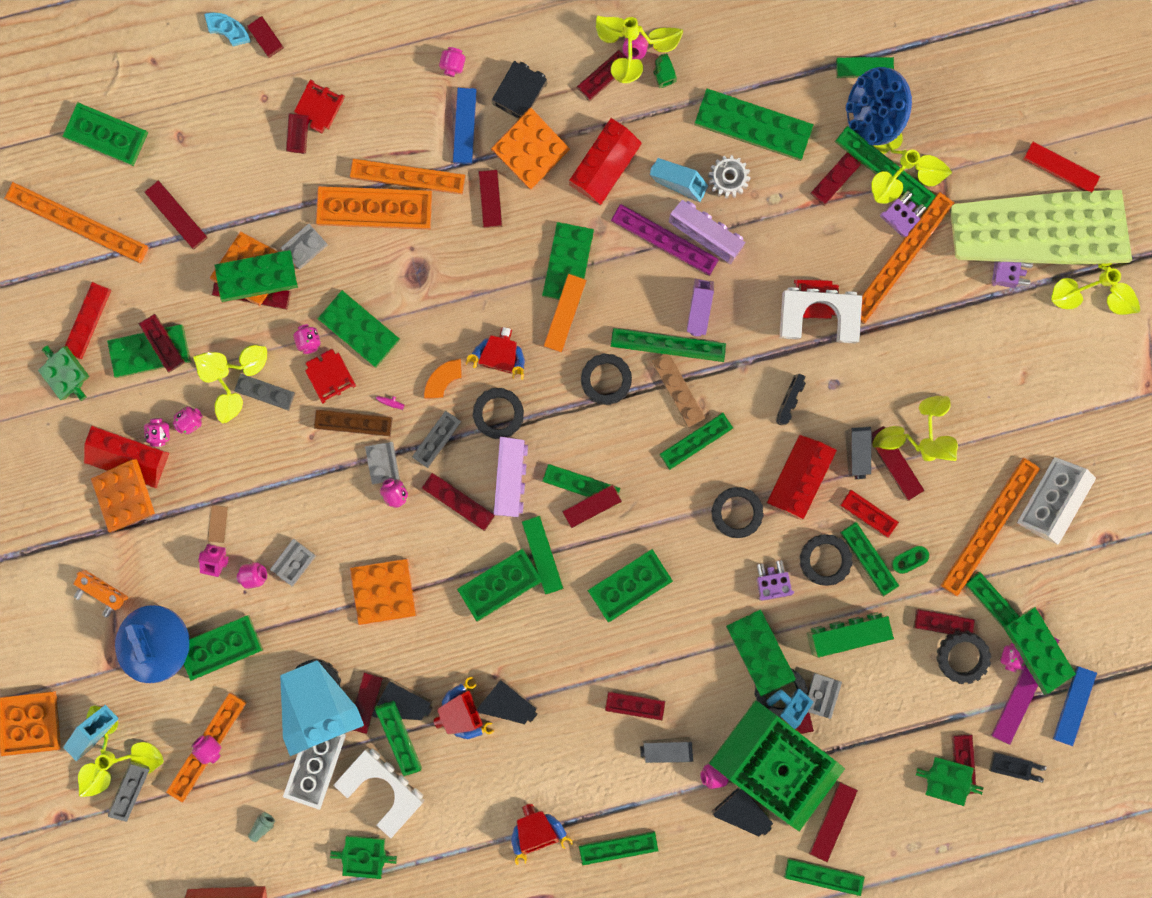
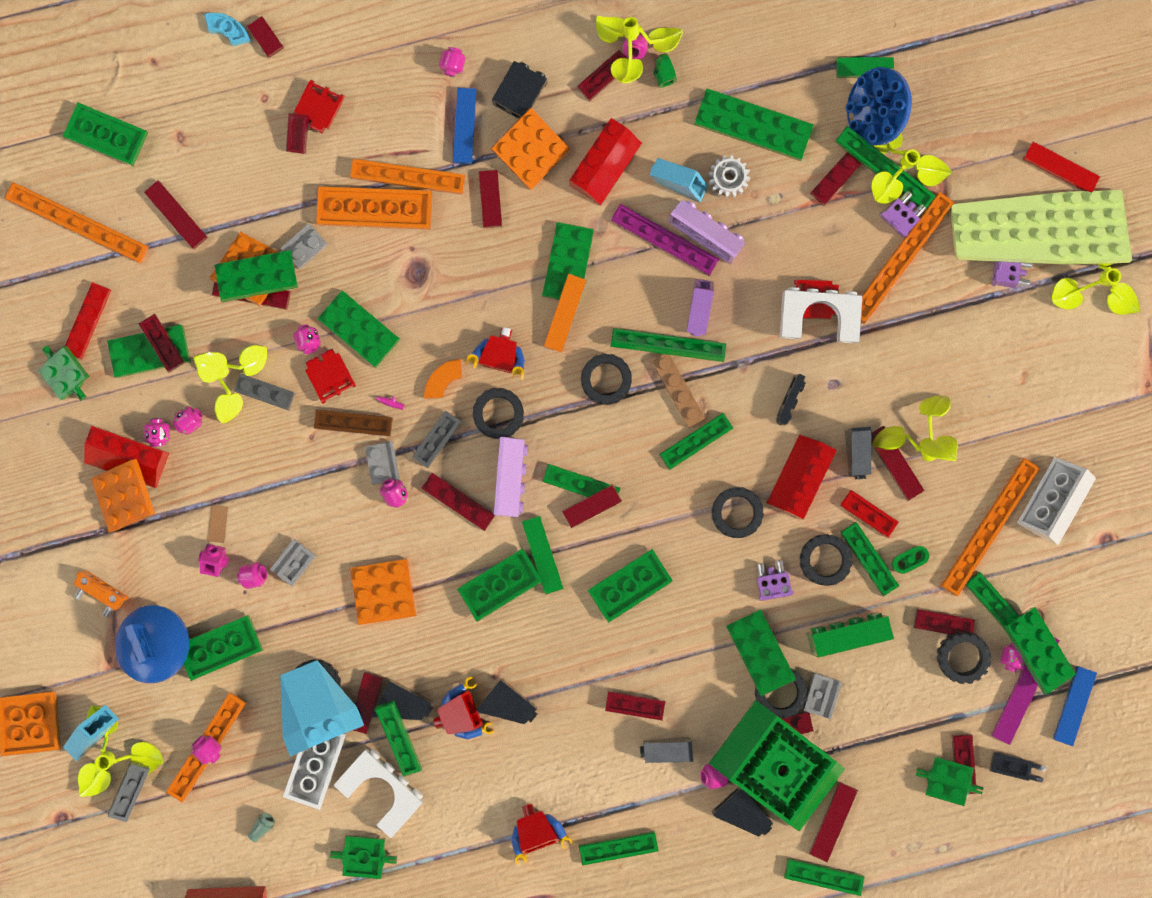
dark azure plate [767,689,814,729] -> none

